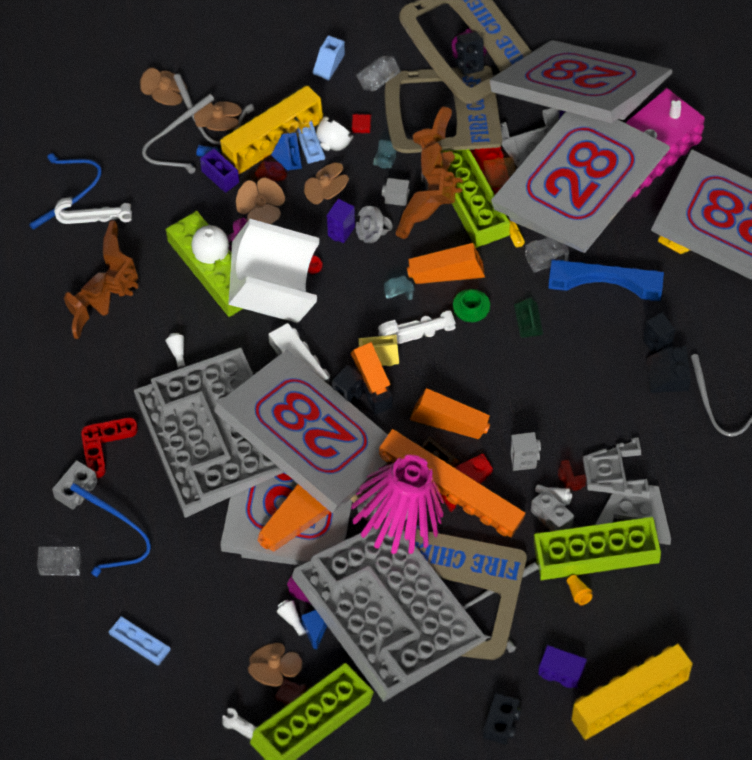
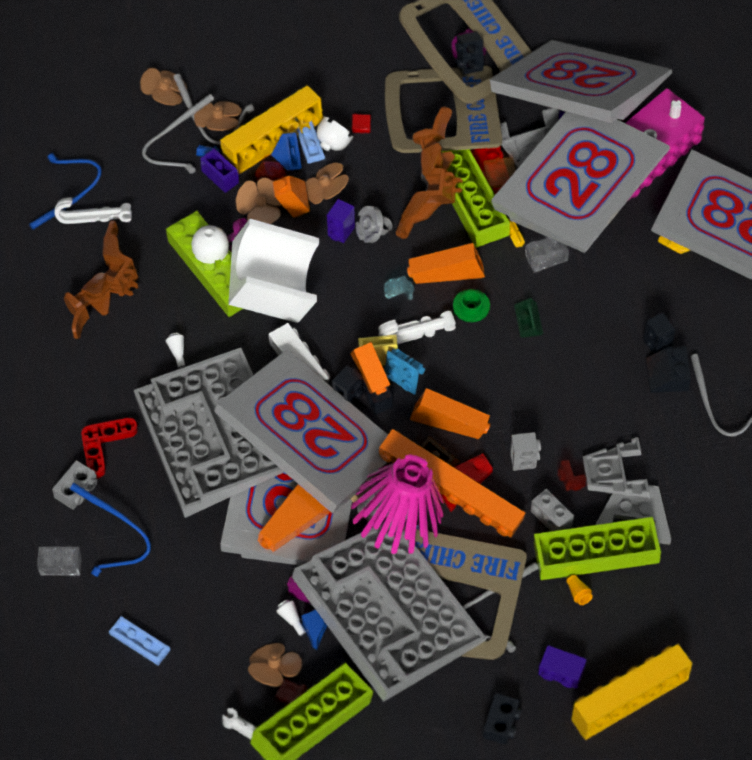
red plate [307,256,322,274] -> none
light blue slope [313,36,345,80] -> none
clear brick [356,56,401,91] -> none
clear light blue bracket [373,140,396,168] -> none
light grey brick [382,178,409,206] -> none
white cone [535,484,572,506] -> none
blue arch [548,260,664,301] -> none
none -> orange slope [273,176,310,218]
none -> dark azure hinge [384,349,425,395]

